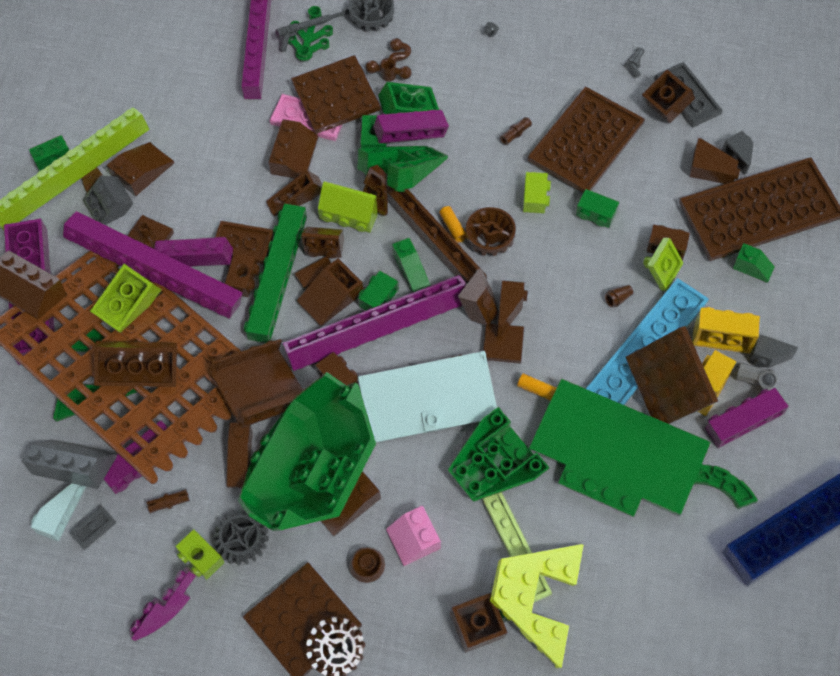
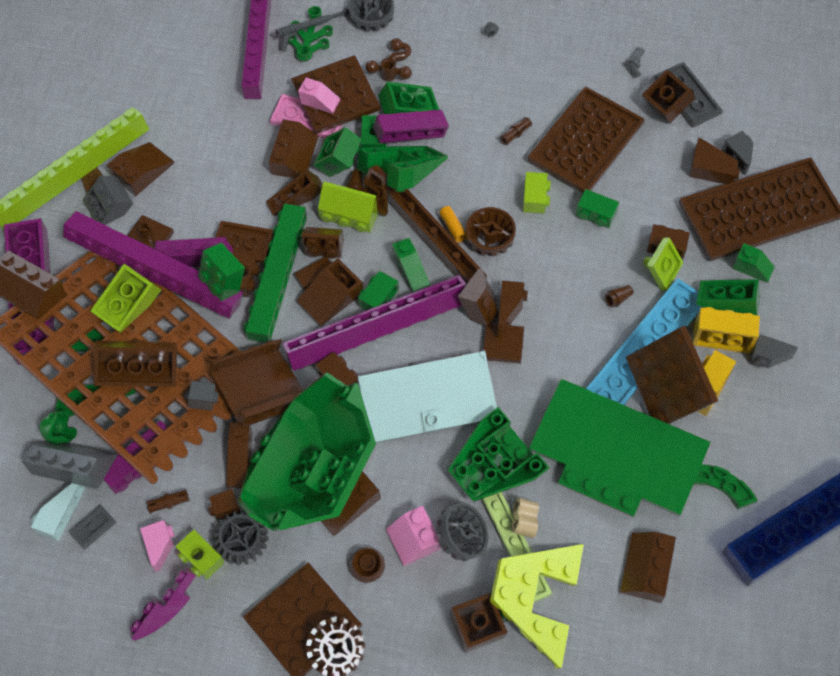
green brick [29,135,69,171] -> none
light orange piece [517,373,557,401] -> none
magenta brick [705,388,789,448] -> none
light grey piece [737,363,778,389] -> none
none -> green helmet [39,411,77,444]
none -> bright pink slope [140,520,175,572]
none -> dark grey brick [188,381,219,411]
none -> green brick [198,242,245,301]
none -> reddish brown brick [207,489,241,521]
none -> bright pink slope [298,78,340,114]
none -> green brick [314,127,362,177]
none -> reddish brown cone [346,170,363,192]
none -> dark grey gear [436,503,489,561]
none -> tan axle [512,497,539,538]
none -> reddish brown slope [620,532,676,603]
none -> green slope [696,279,760,316]

